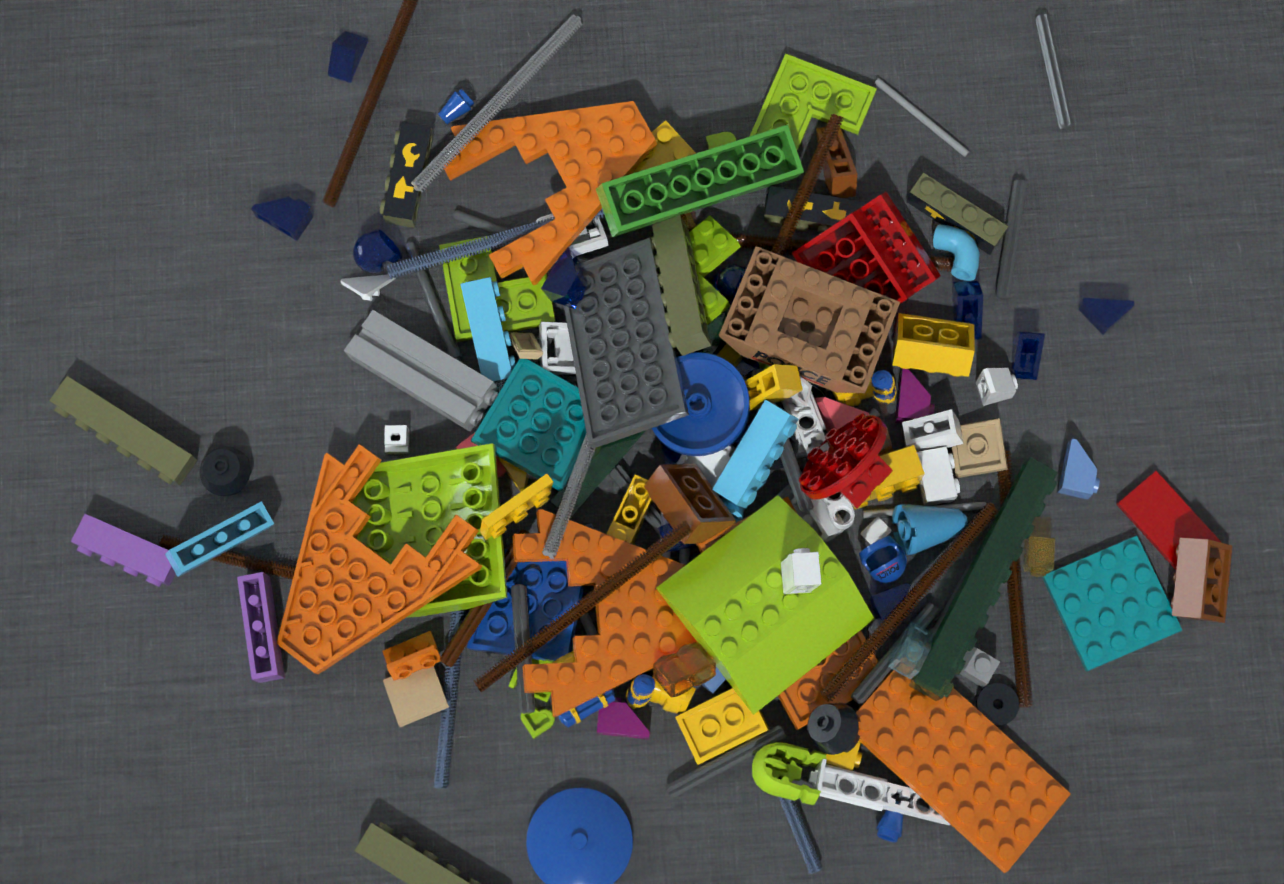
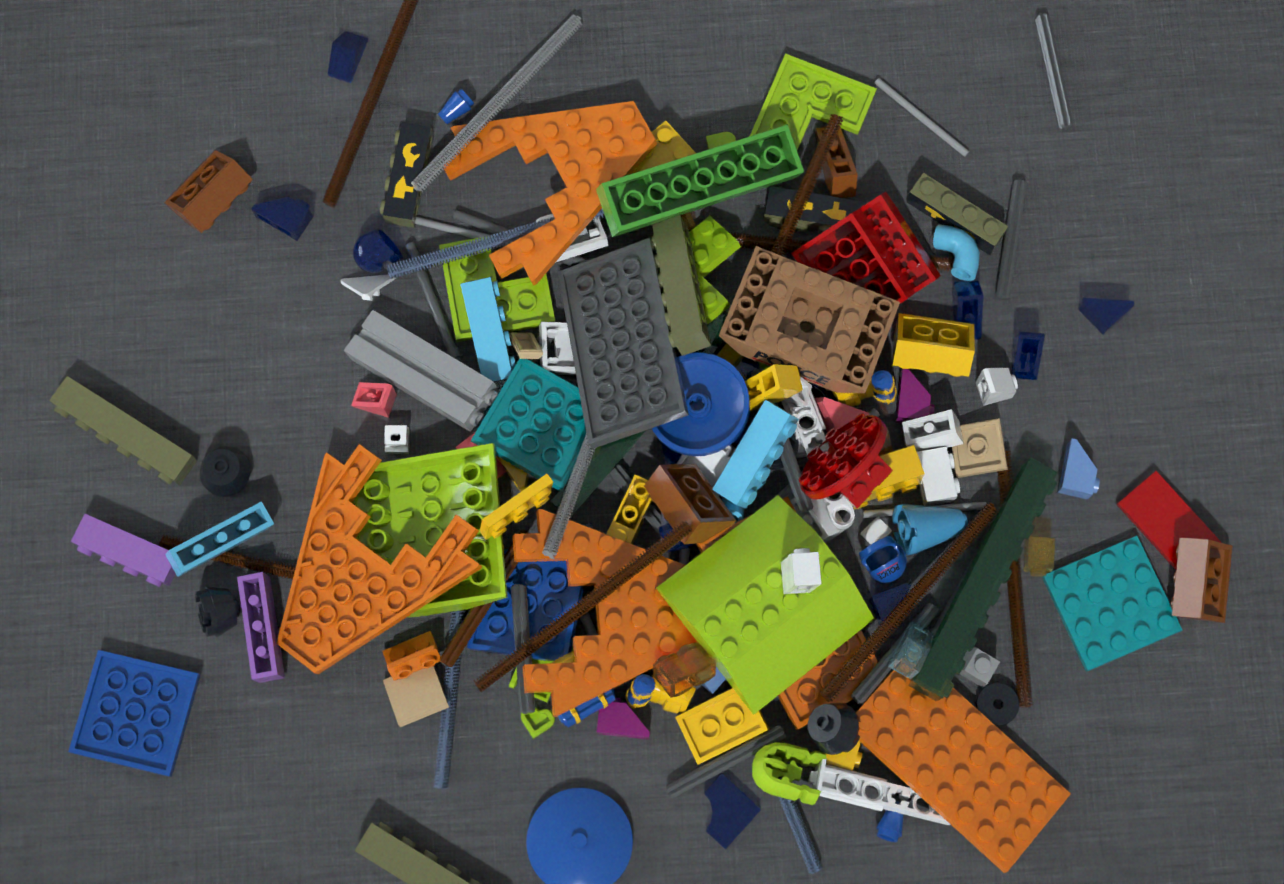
clear blue slope [541,248,587,309] -> none
helmet [711,265,747,306] -> none
none -> blue plate [68,650,200,777]
none -> dark orange slope [164,150,253,233]
none -> black cone [195,586,239,637]
none -> coral slope [351,382,397,418]
none -> light grey axle [414,217,511,246]
none -> clear blue tile [704,774,761,849]

